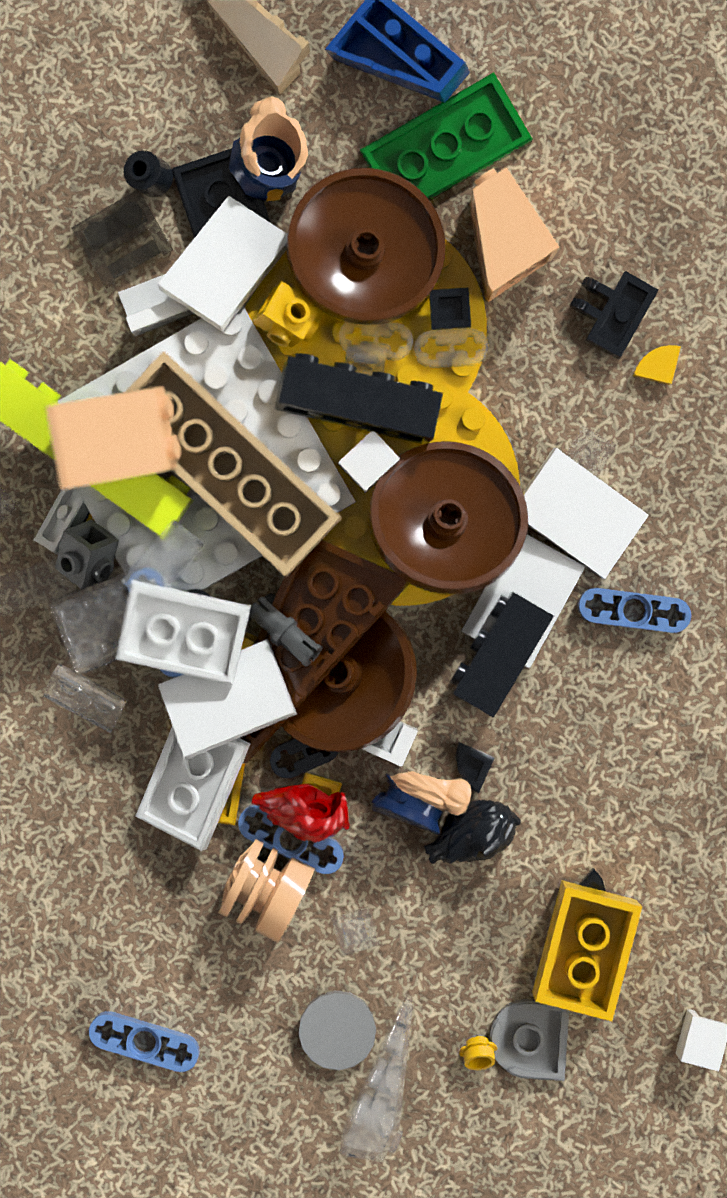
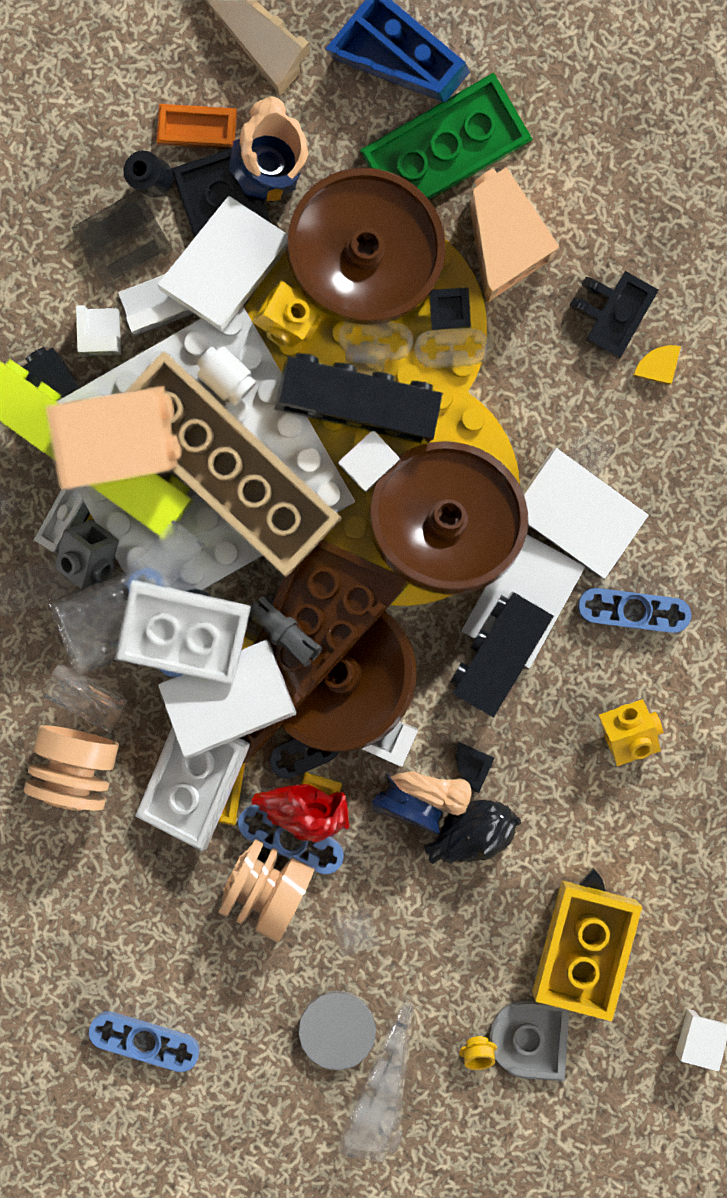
none -> black brick [22,347,81,400]
none -> light nougat wheel [23,725,119,811]
none -> white panel [76,305,121,356]
none -> orange tile [157,104,237,149]
none -> white brick [197,346,256,405]
none -> yellow brick [599,699,664,767]

